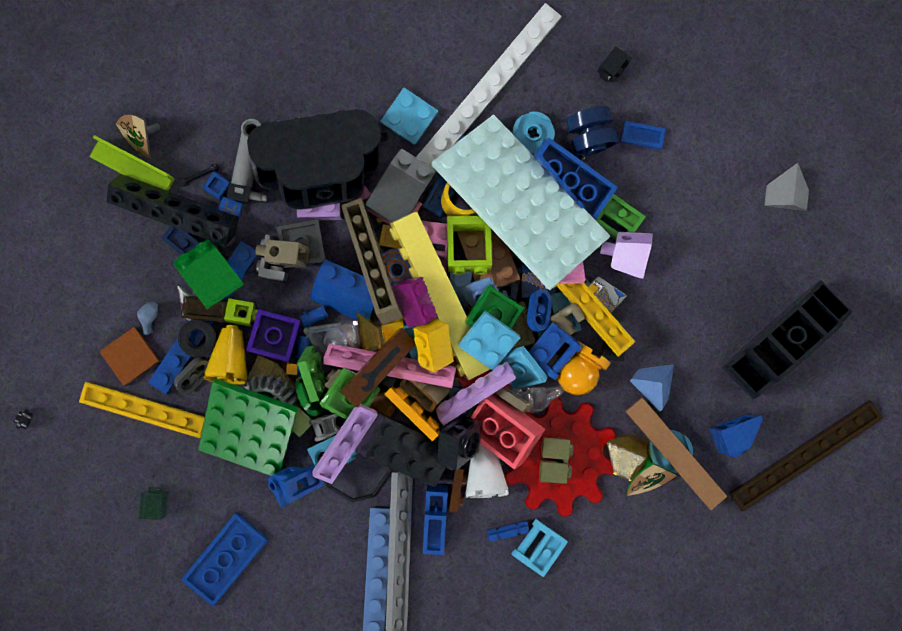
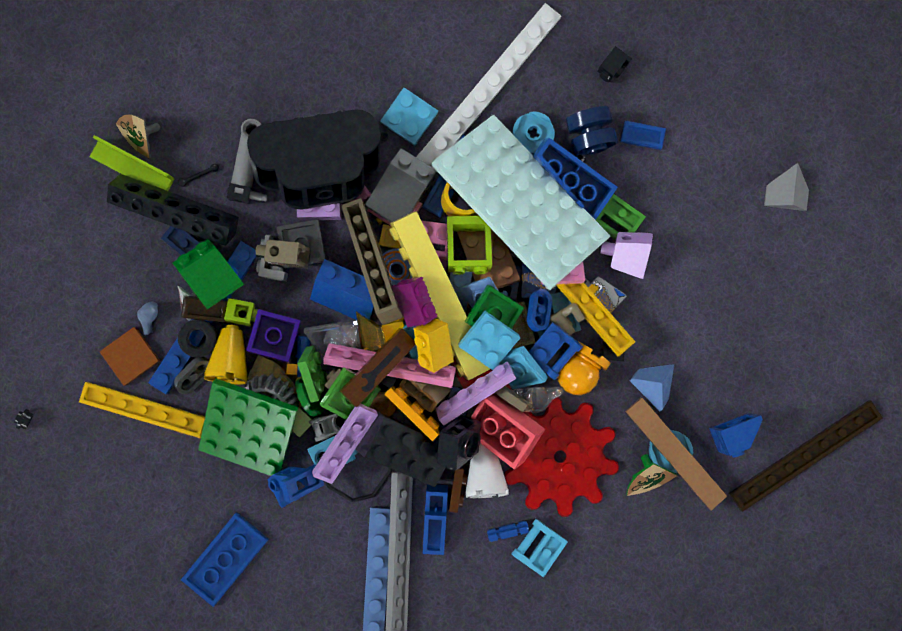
clear green brick [139,487,168,520] -> none
blue tile [202,171,231,201] -> none
blue tile [218,197,244,217] -> none
blue pin [300,305,328,327] -> none
olive piece [539,436,573,484] -> none
clear yellow slope [607,434,647,481] -> none
black brick [722,280,853,400] -> none

